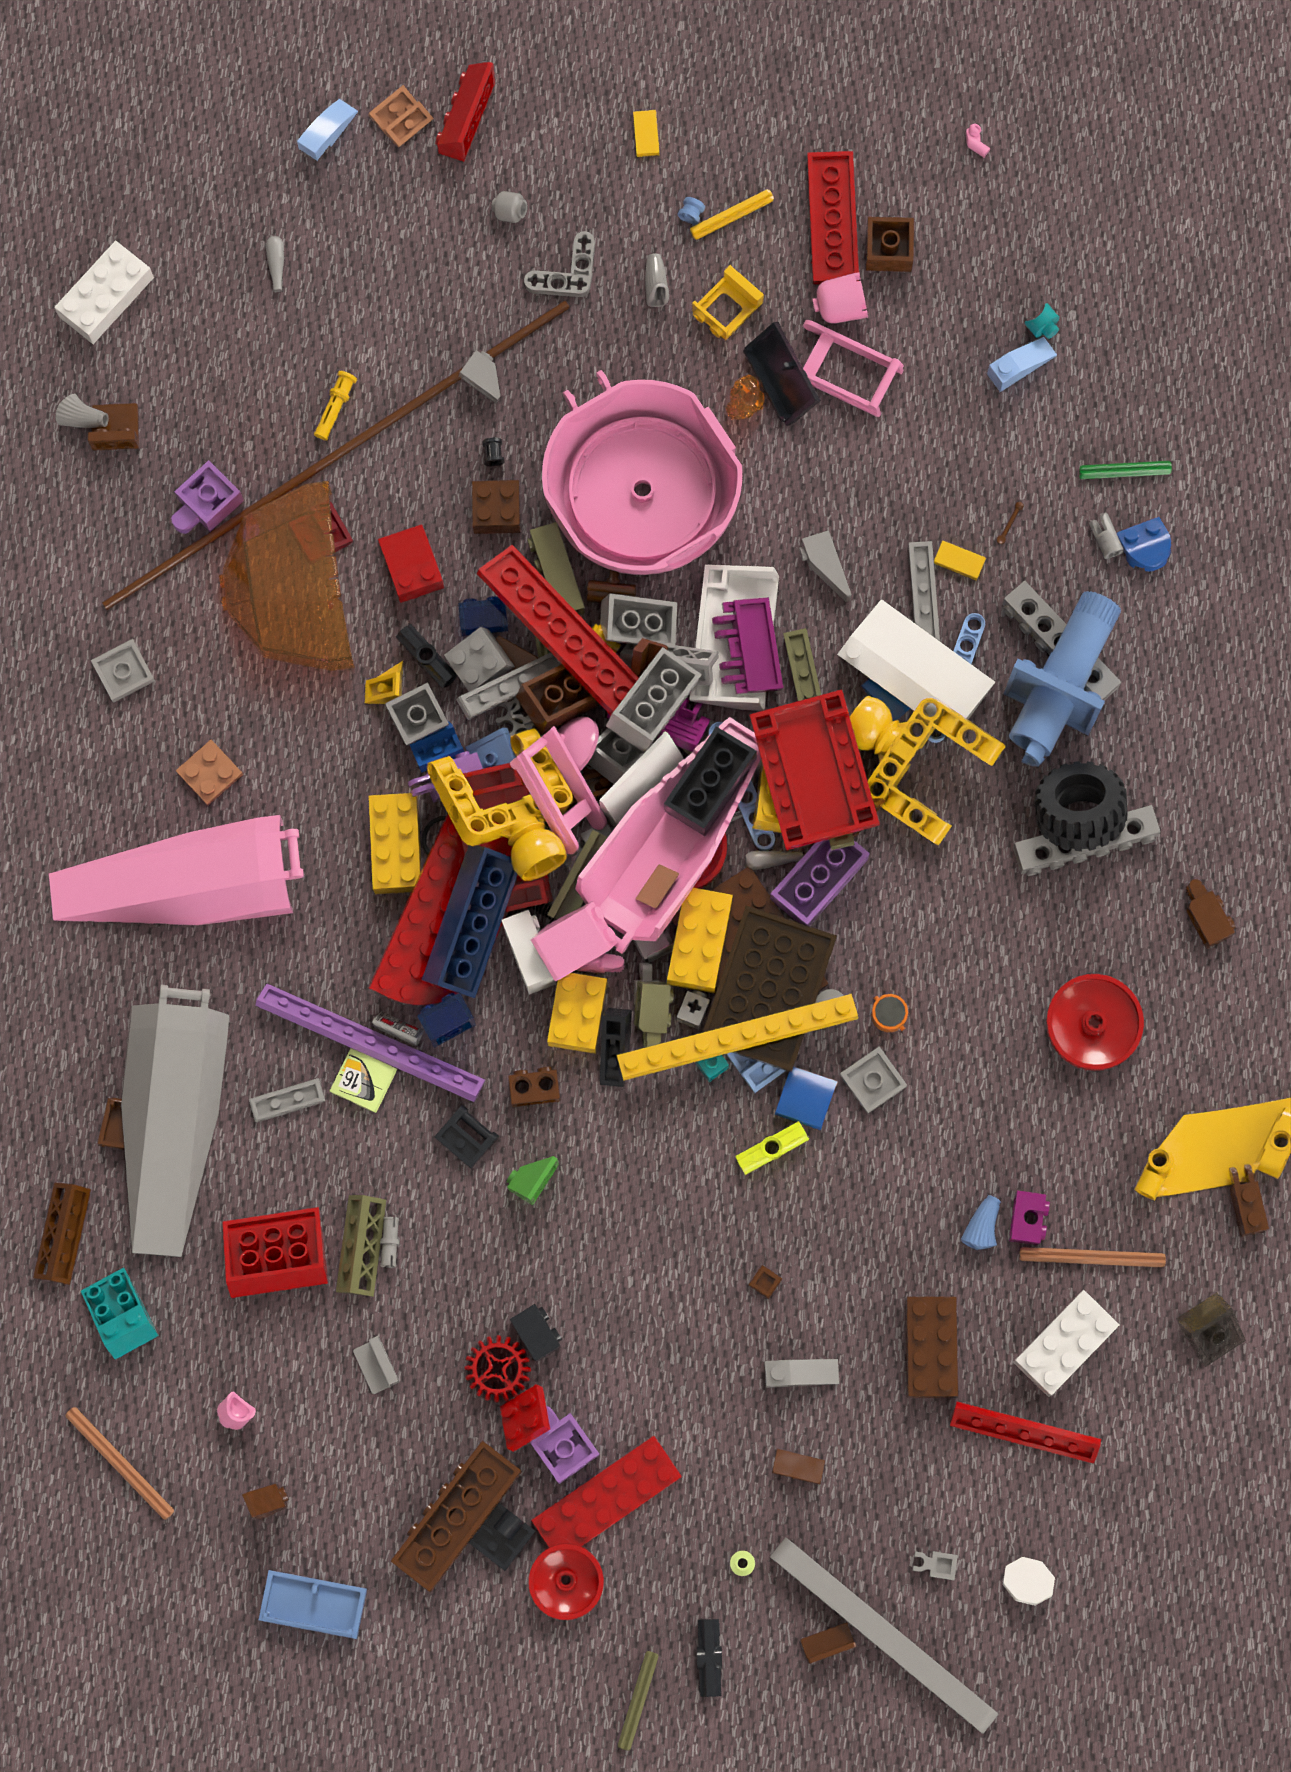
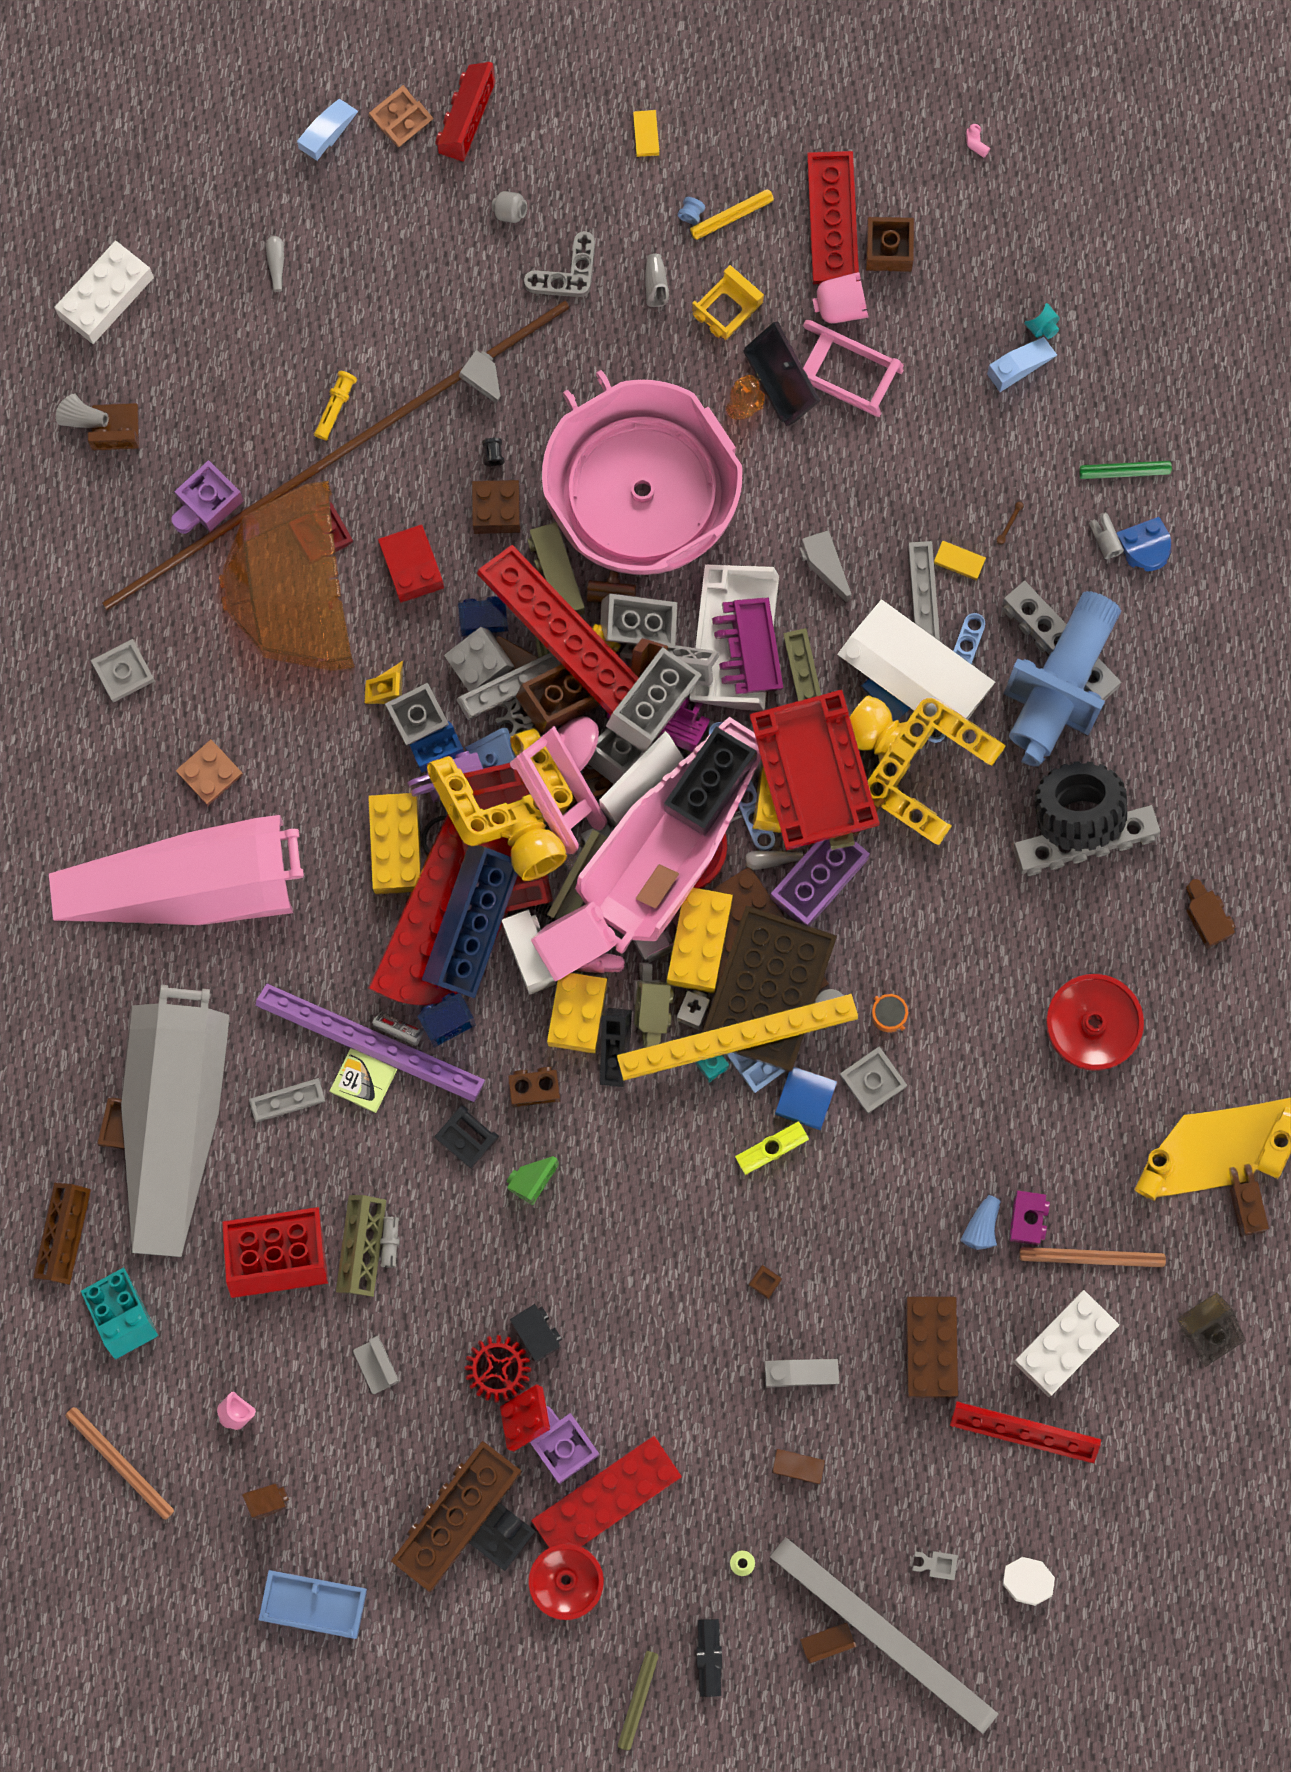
black piece [396,624,458,689] -> none

